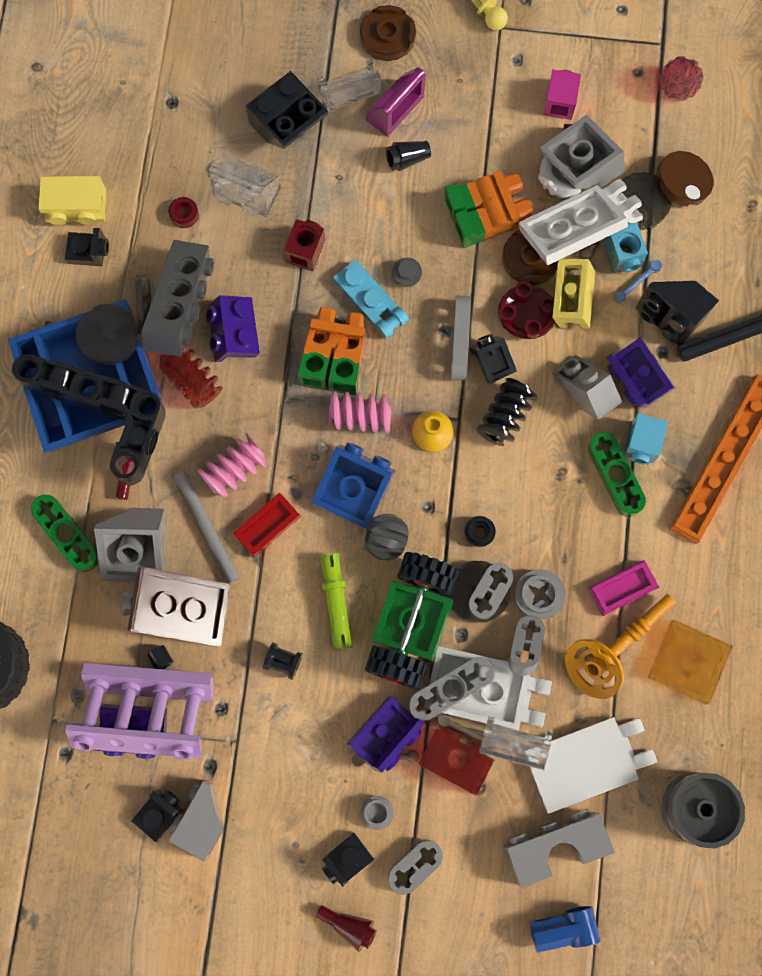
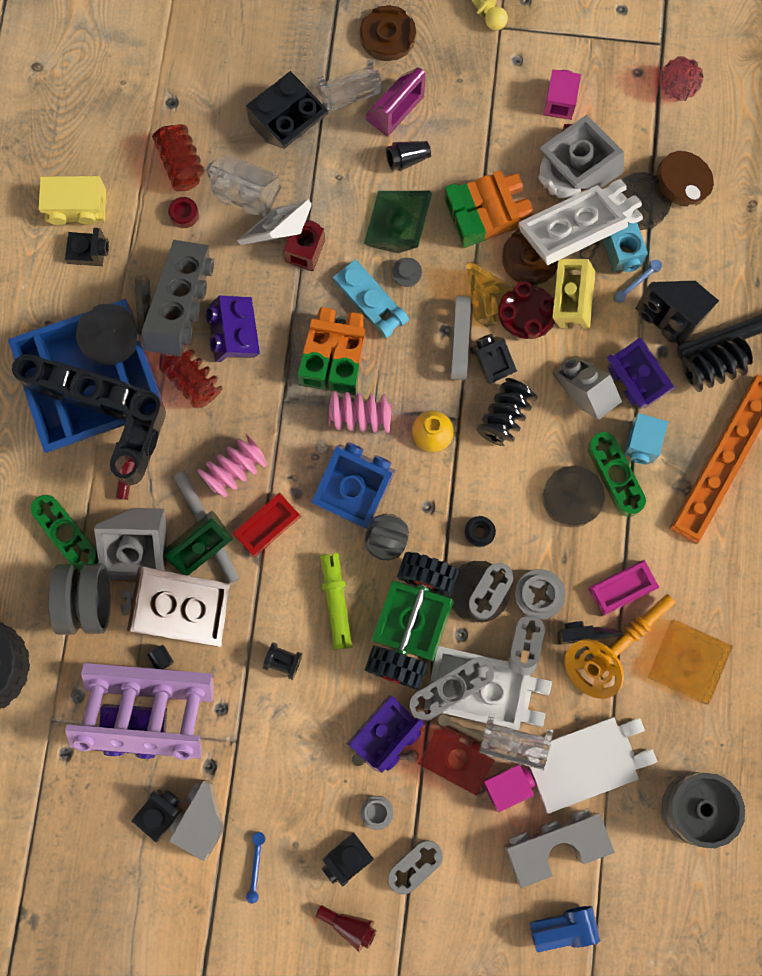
none -> dark grey wheel [49,563,111,635]
none -> clear red piece [152,124,205,191]
none -> dark green slope [164,511,233,576]
none -> white slope [237,199,312,245]
none -> blue hinge [246,832,266,904]
none -> clear green slope [364,191,432,253]
none -> clear yellow slope [466,262,513,327]
none -> dark pink brick [482,764,536,812]
none -> clear smoke tile [542,465,605,528]
none -> black plate [557,621,624,645]
none -> black piece [682,337,753,392]

